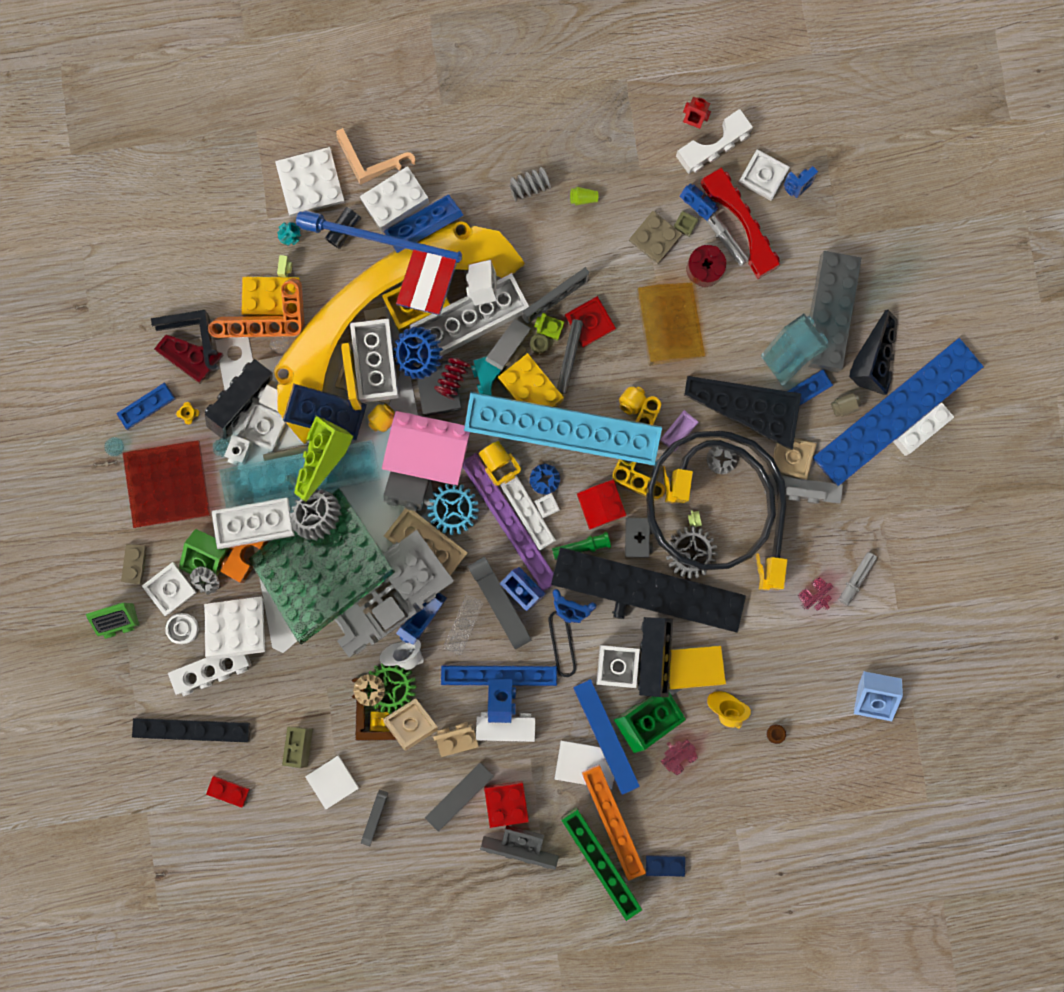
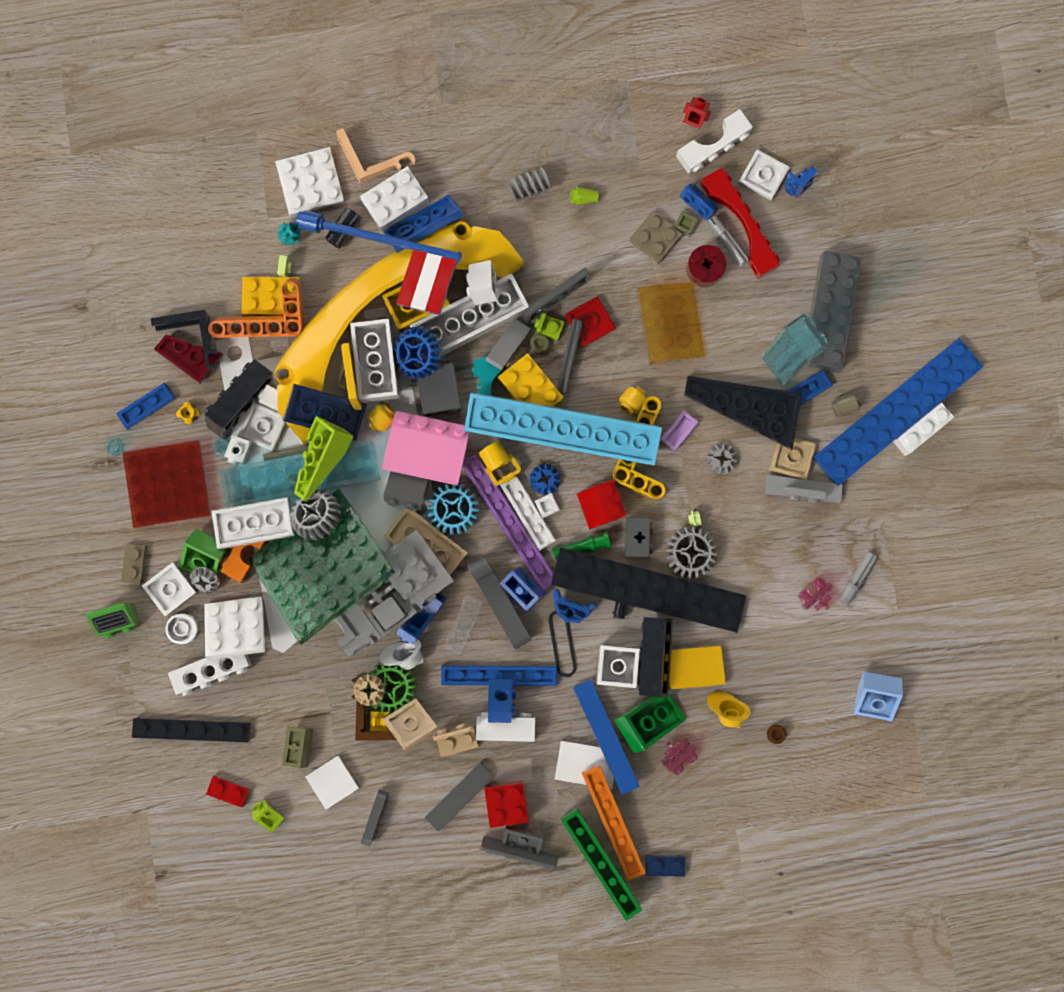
dark red piece [434,357,472,400] -> none
black piece [646,431,787,591] -> none
black wedge [849,310,897,395] -> none
none -> lime bracket [251,799,284,833]

